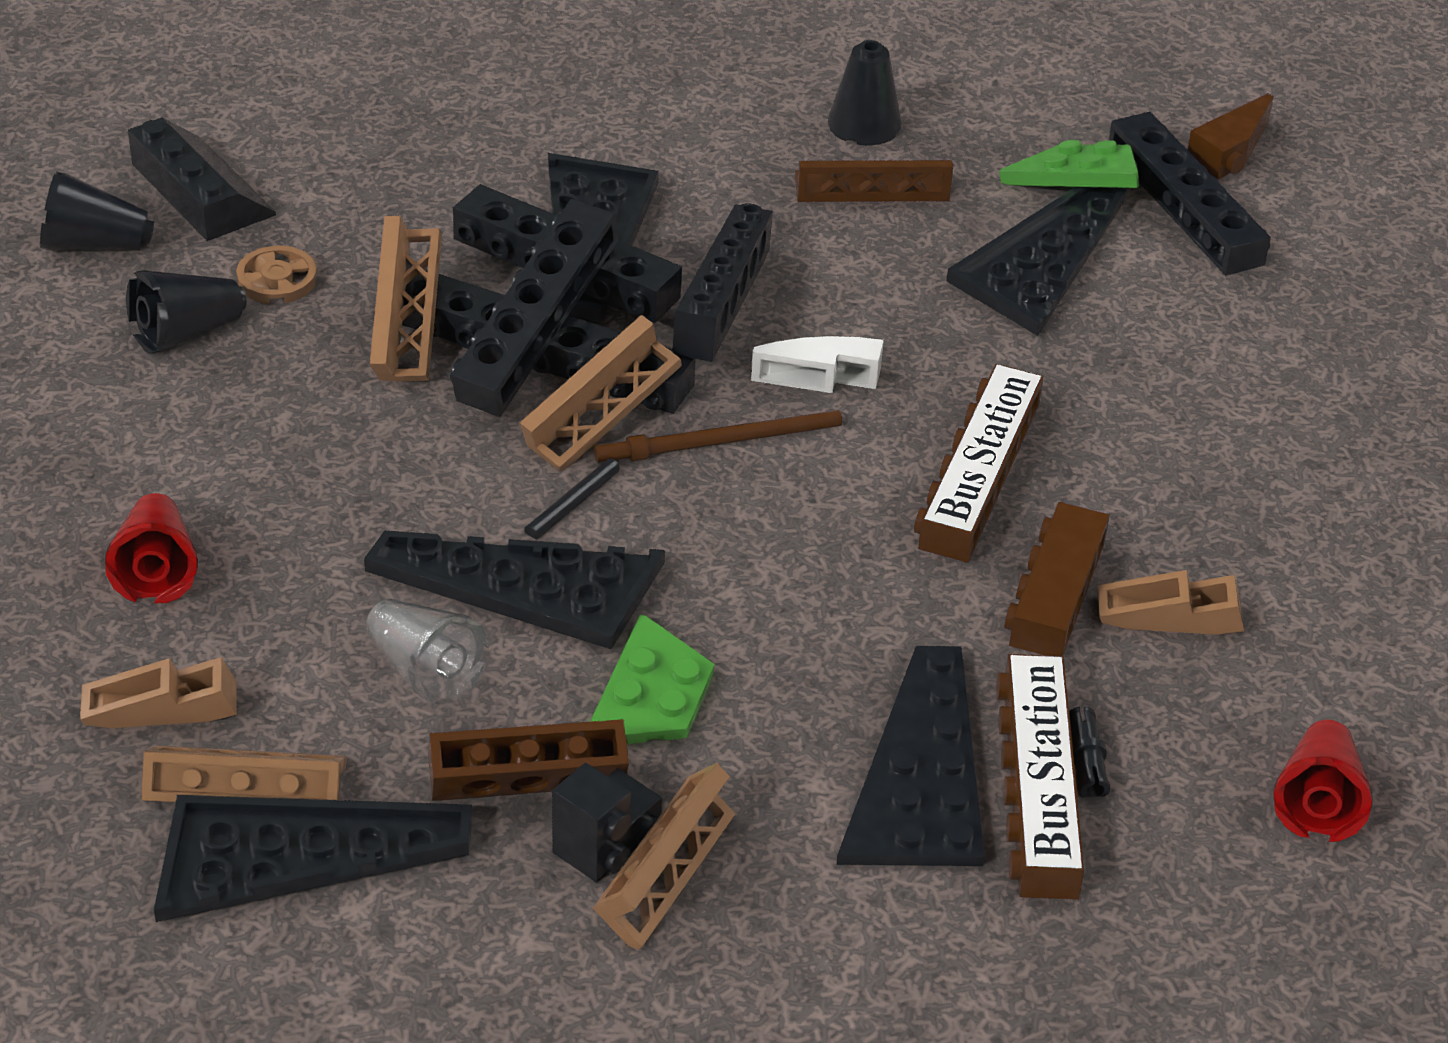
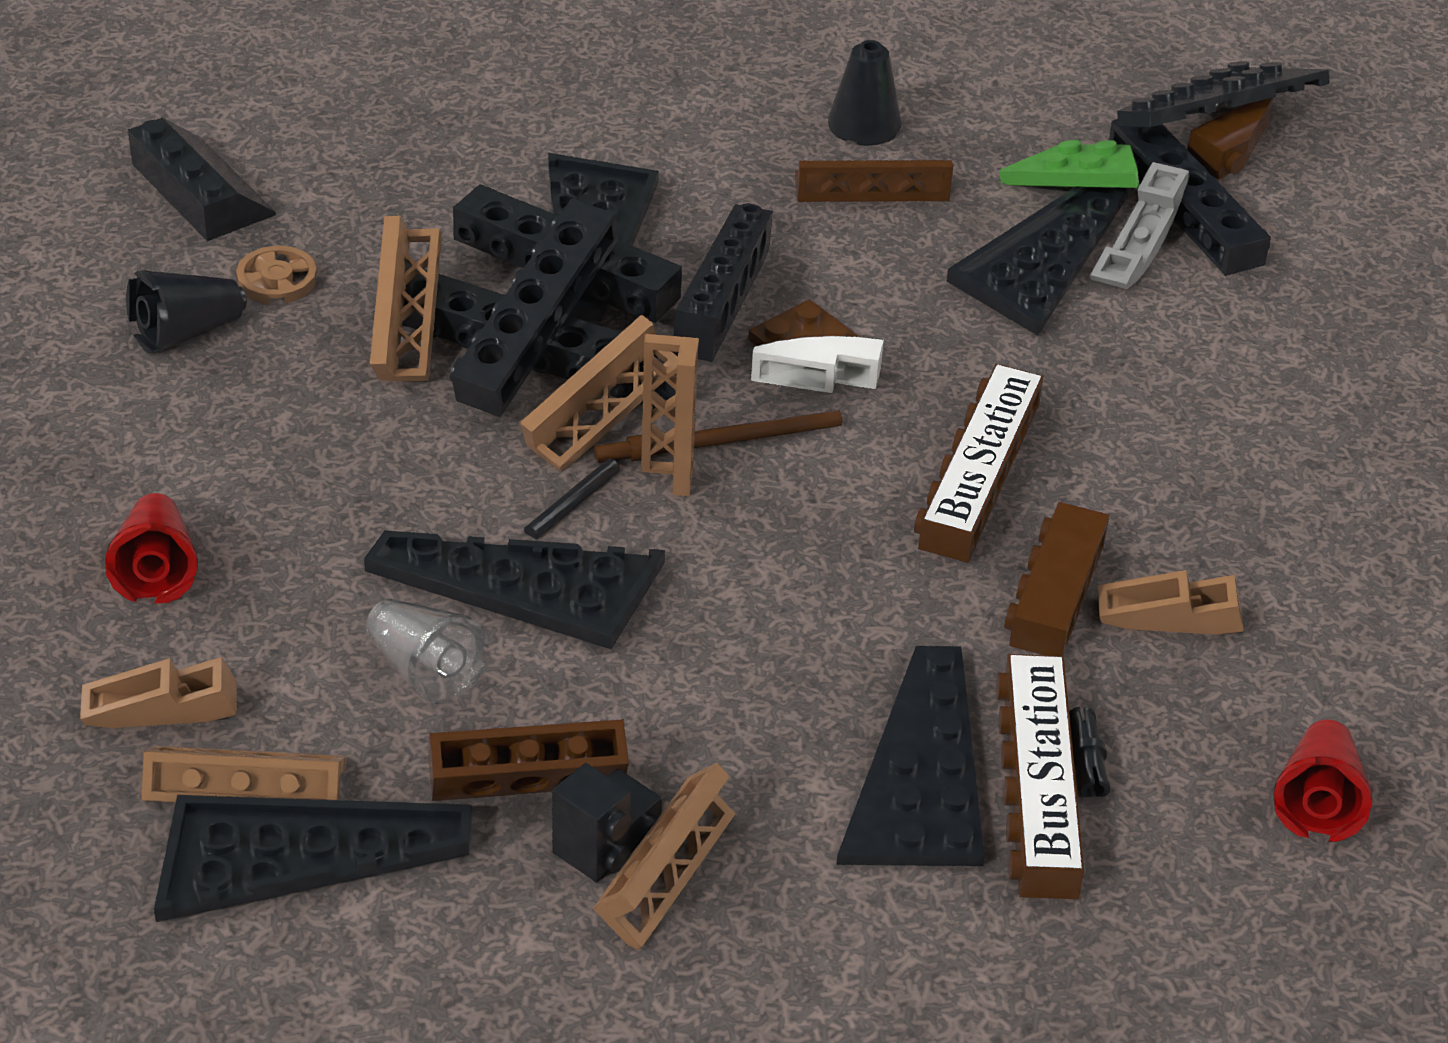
black cone [40,172,155,251] -> none
bright green wing [590,615,715,744] -> none
none -> medium nougat fence [641,334,699,496]
none -> reddish brown plate [748,299,860,346]
none -> light grey slope [1090,162,1189,289]
none -> black wing [1117,61,1330,127]

